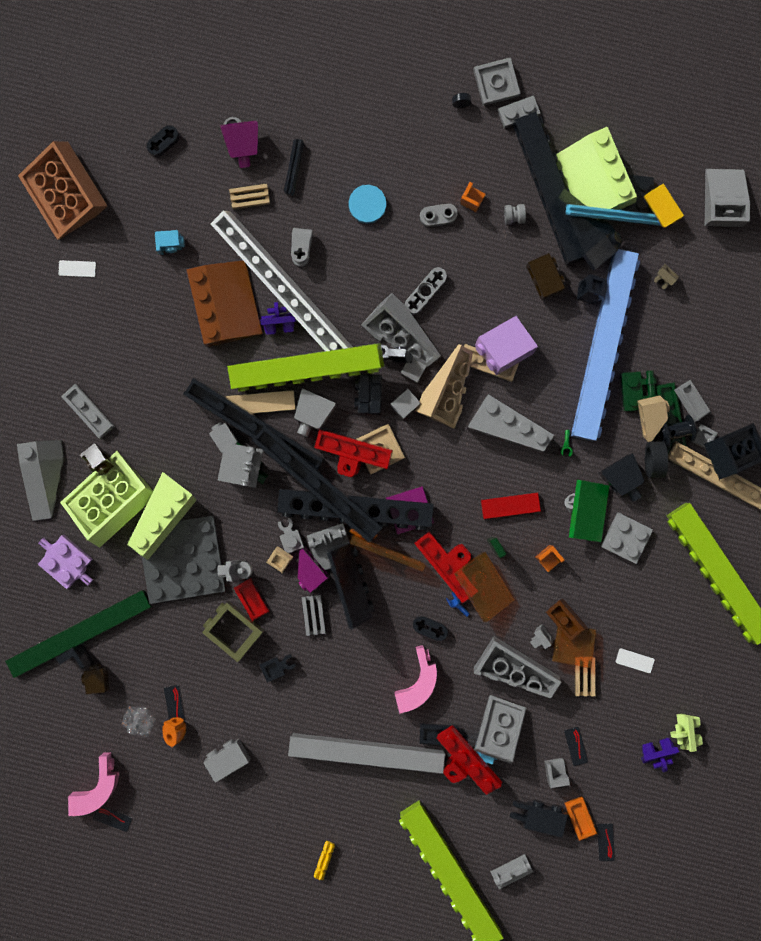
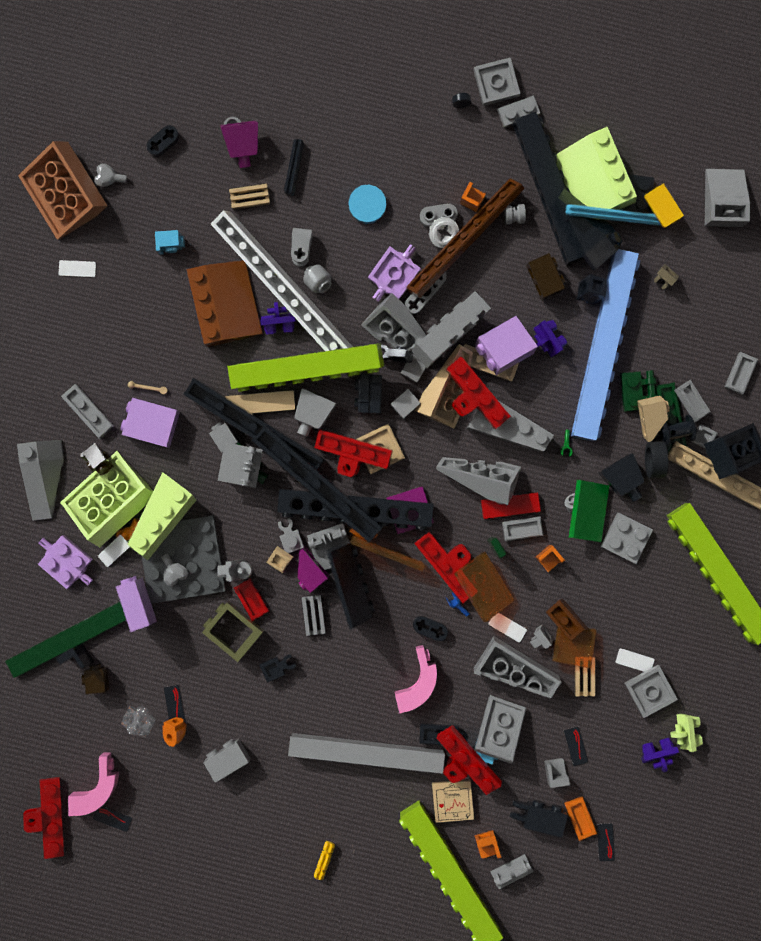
none -> red plate [23,777,64,859]
none -> light grey rock [94,164,127,187]
none -> white sticker [98,535,130,567]
none -> orange arm [116,518,140,541]
none -> lavender brick [116,576,157,632]
none -> lavender brick [121,398,180,448]
none -> tan hinge [128,381,168,394]
none -> light grey rock [161,553,188,586]
none -> light grey head [303,265,332,293]
none -> lavender plate [368,245,421,302]
none -> reddish brown tile [406,178,525,298]
none -> light grey wedge [412,292,491,368]
none -> white gear [428,217,459,248]
none -> tan tile [432,779,474,823]
none -> light grey wedge [436,457,521,505]
none -> red plate [445,356,511,429]
none -> orange panel [475,830,501,859]
none -> white sticker [488,612,527,642]
none -> light grey tile [502,516,543,541]
none -> dark purple hips [533,320,567,357]
none -> light grey plate [624,665,678,718]
none -> light grey tile [724,352,758,395]

